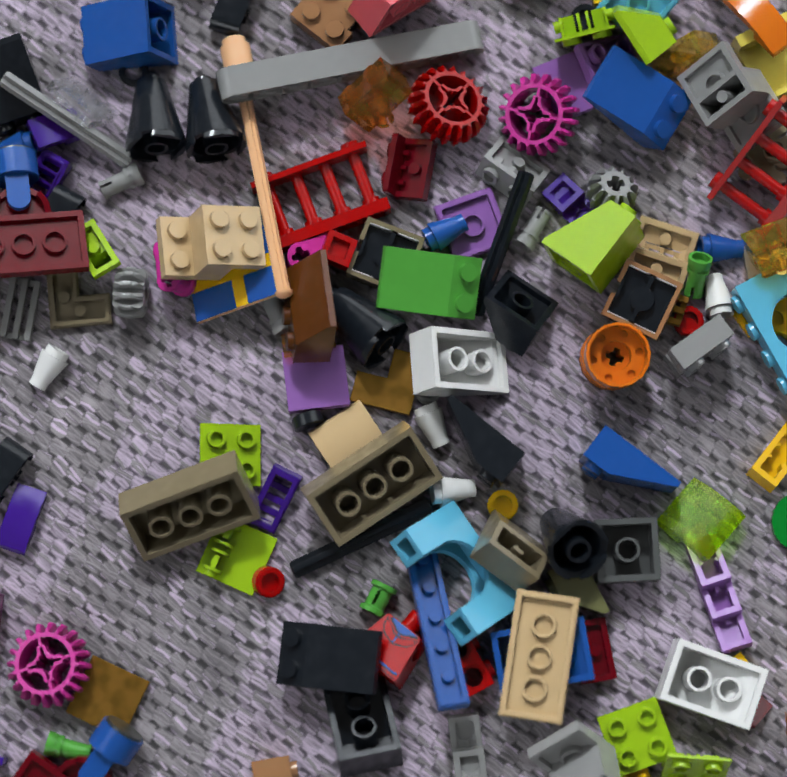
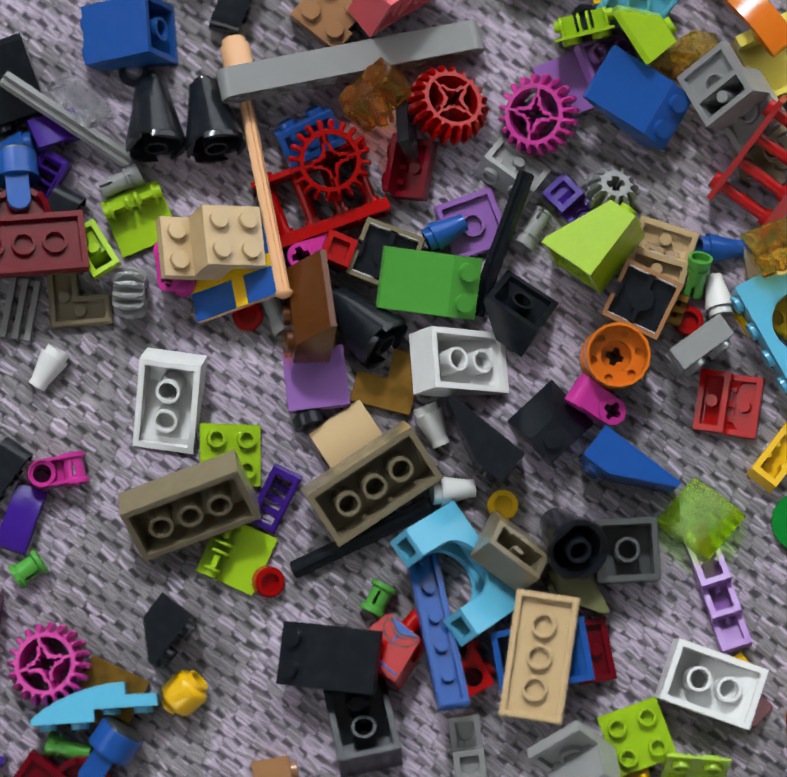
none -> bright green bush [8,549,50,589]
none -> dark pink piece [28,451,90,490]
none -> medium azure slope [30,682,160,732]
none -> lime hinge [101,179,172,258]
none -> white slope [133,347,207,454]
none -> black slope [143,592,197,668]
none -> yellow head [161,670,208,716]
none -> red tile [232,303,263,332]
none -> blue bracket [272,104,346,168]
none -> red gear [287,119,371,202]
none -> black tile [395,92,419,160]
none -> black slope [507,380,594,466]
none -> dark pink piece [564,373,626,425]
none -> red slope [692,369,765,440]

